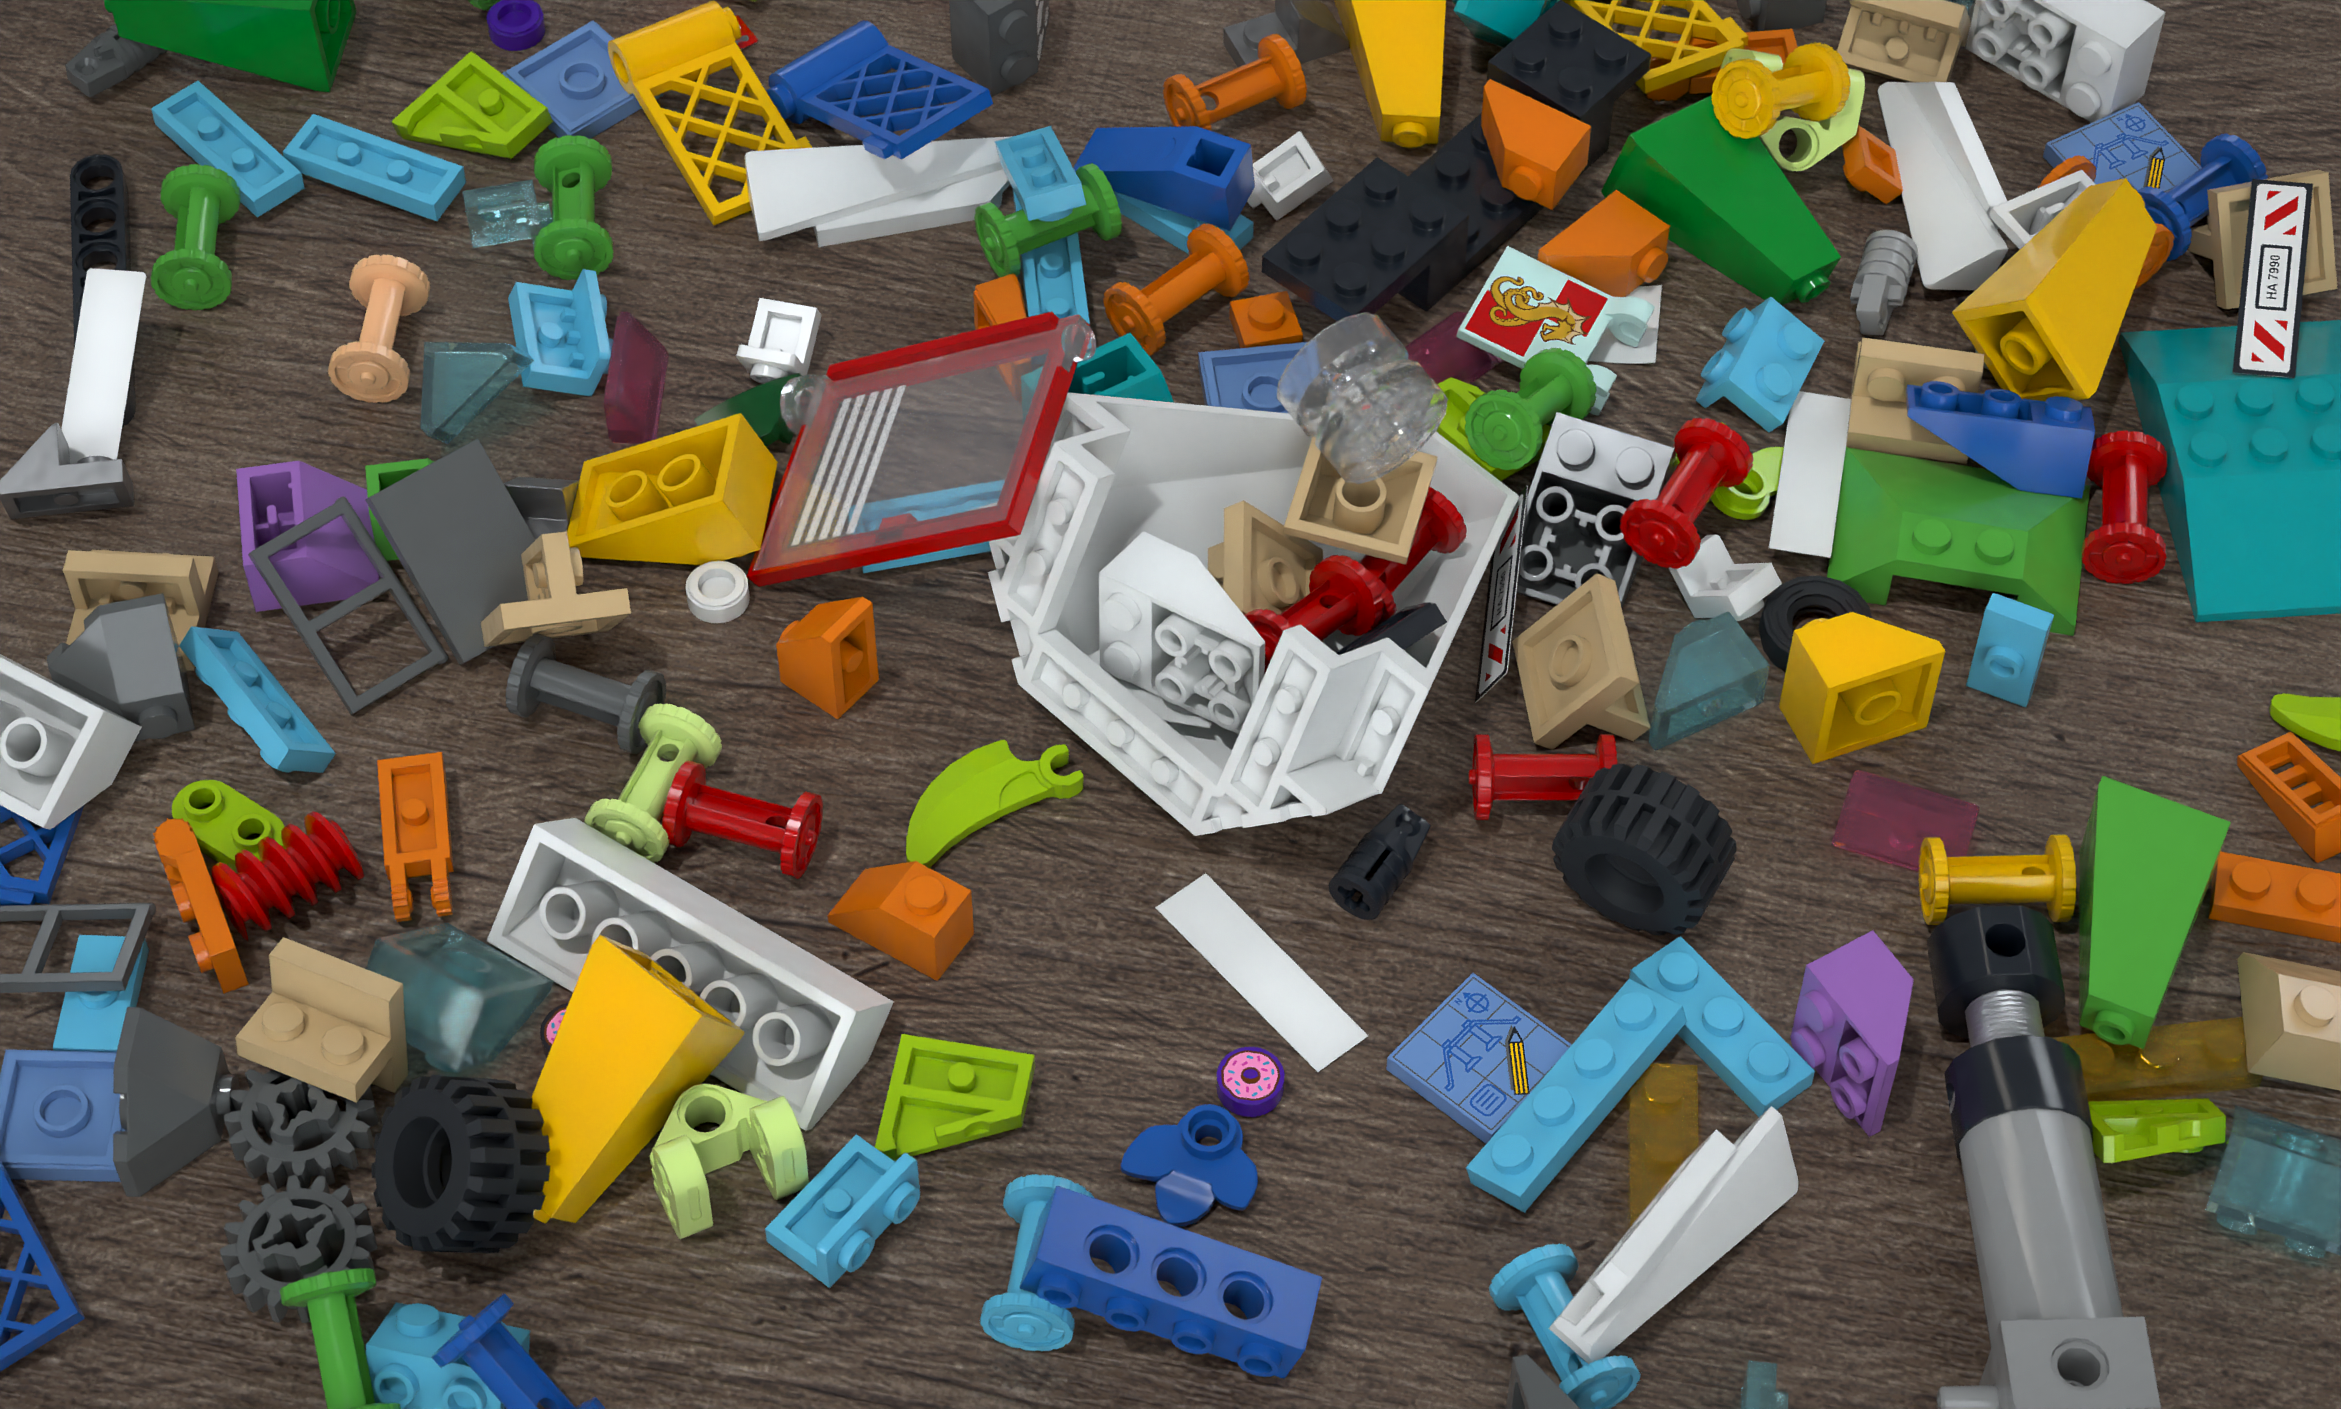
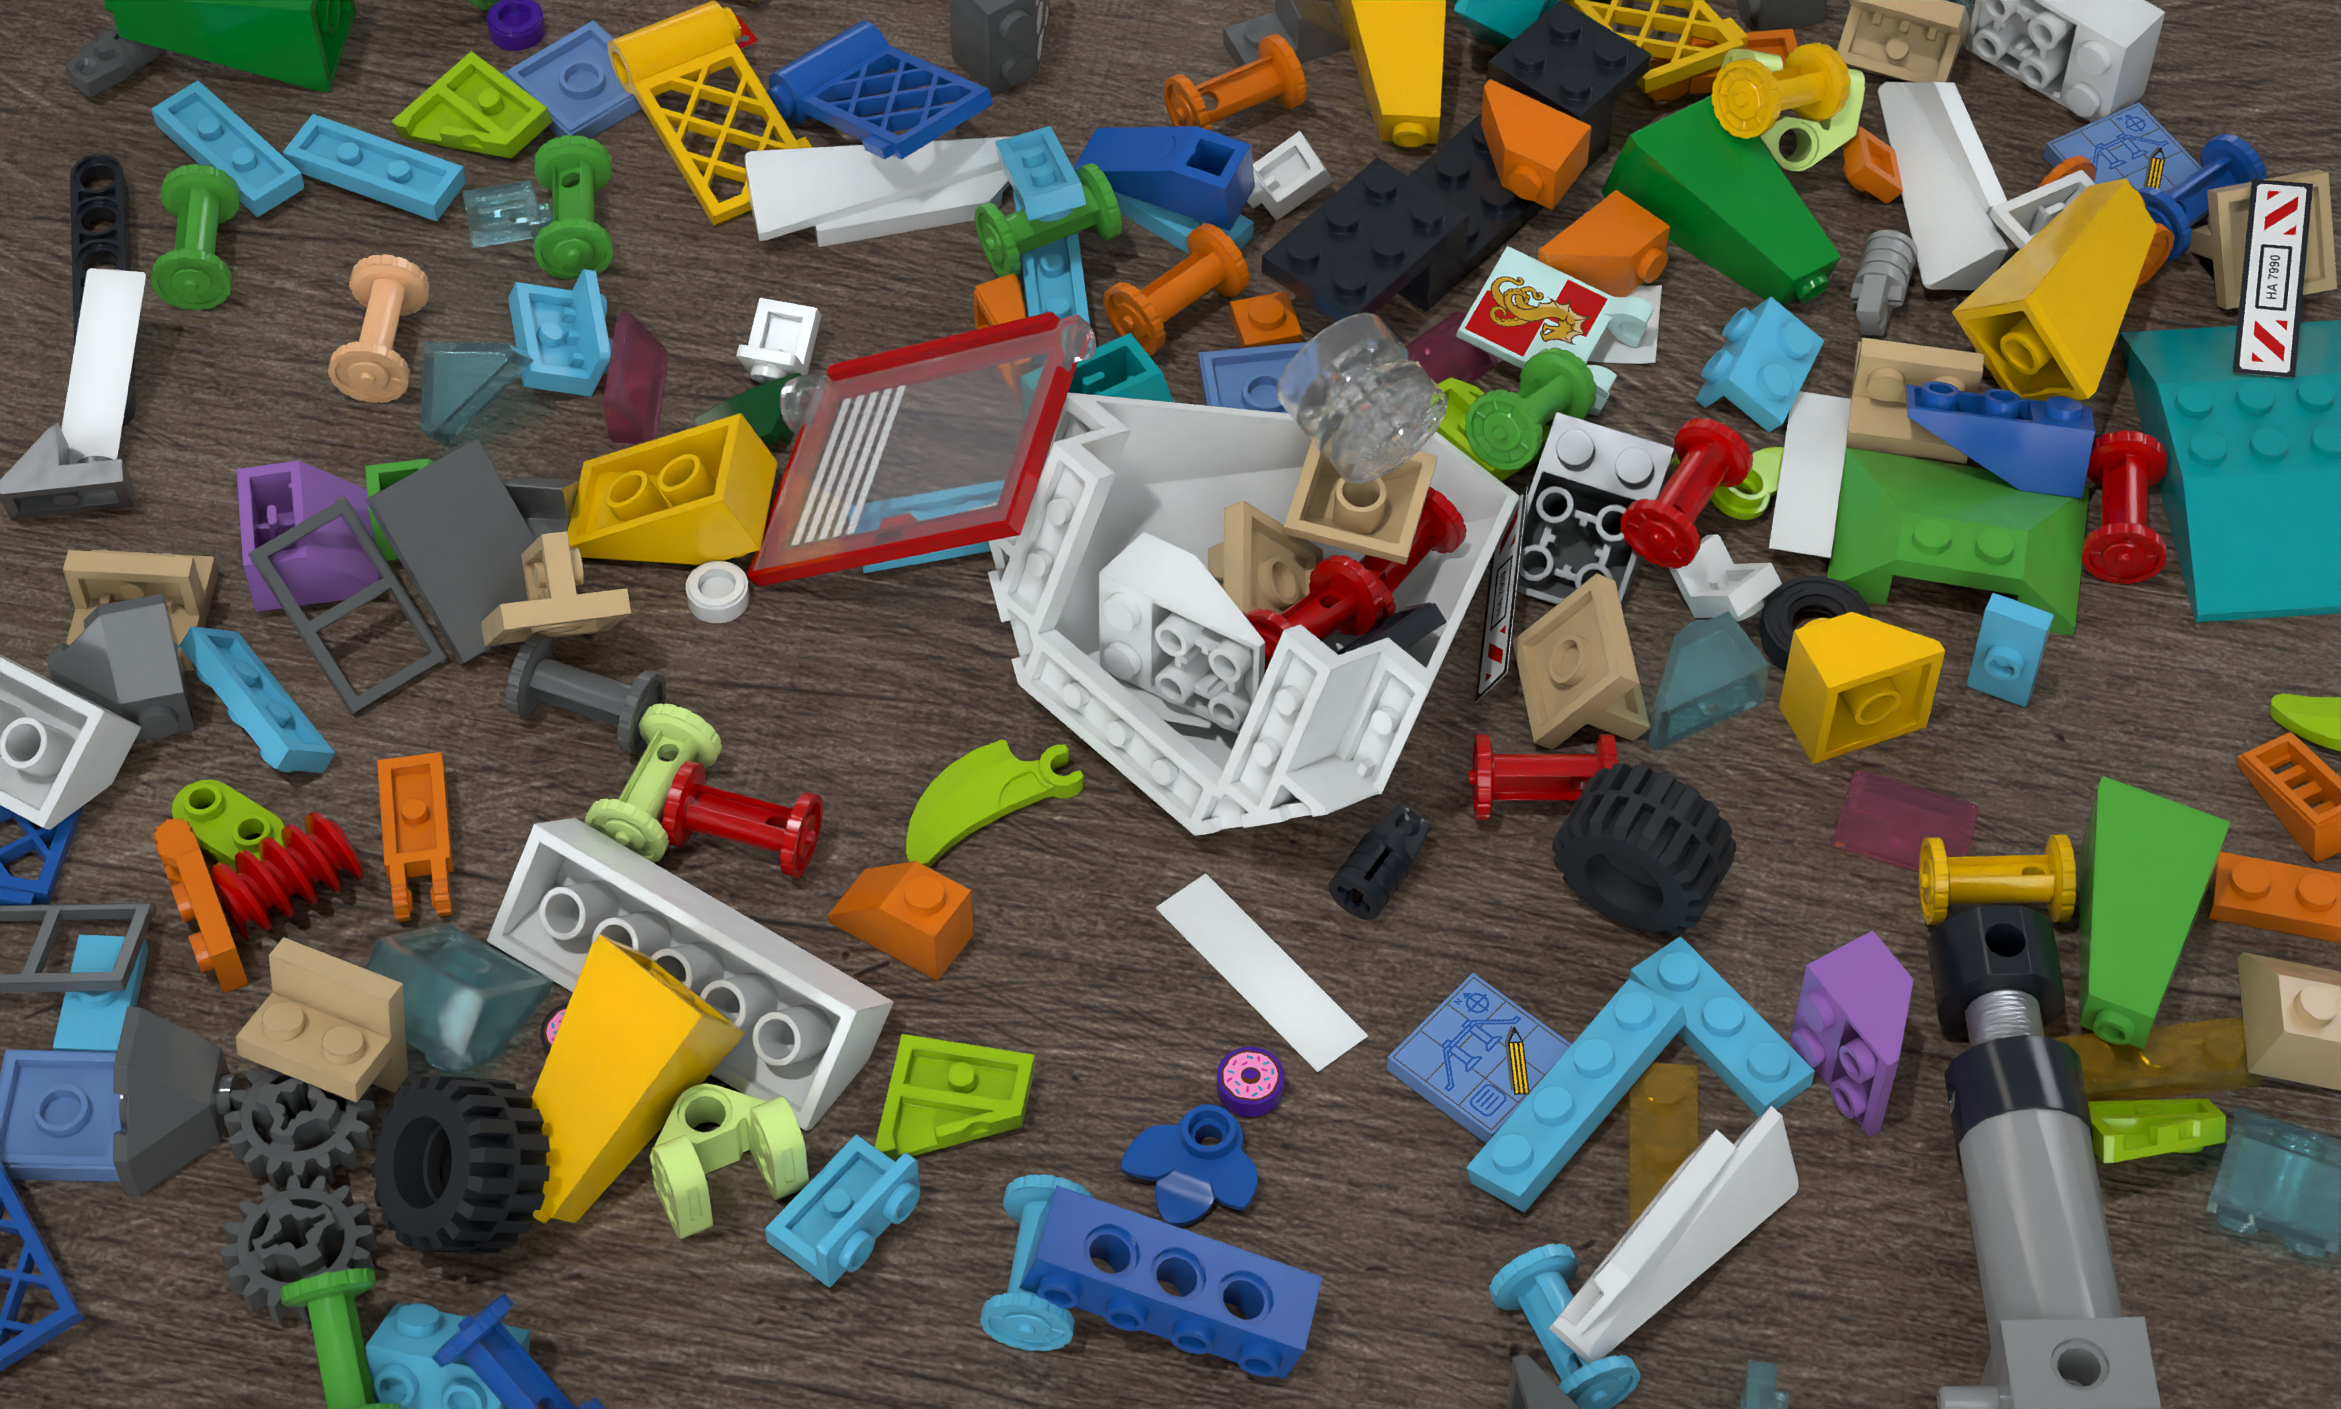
orange slope [776,596,879,720] -> none

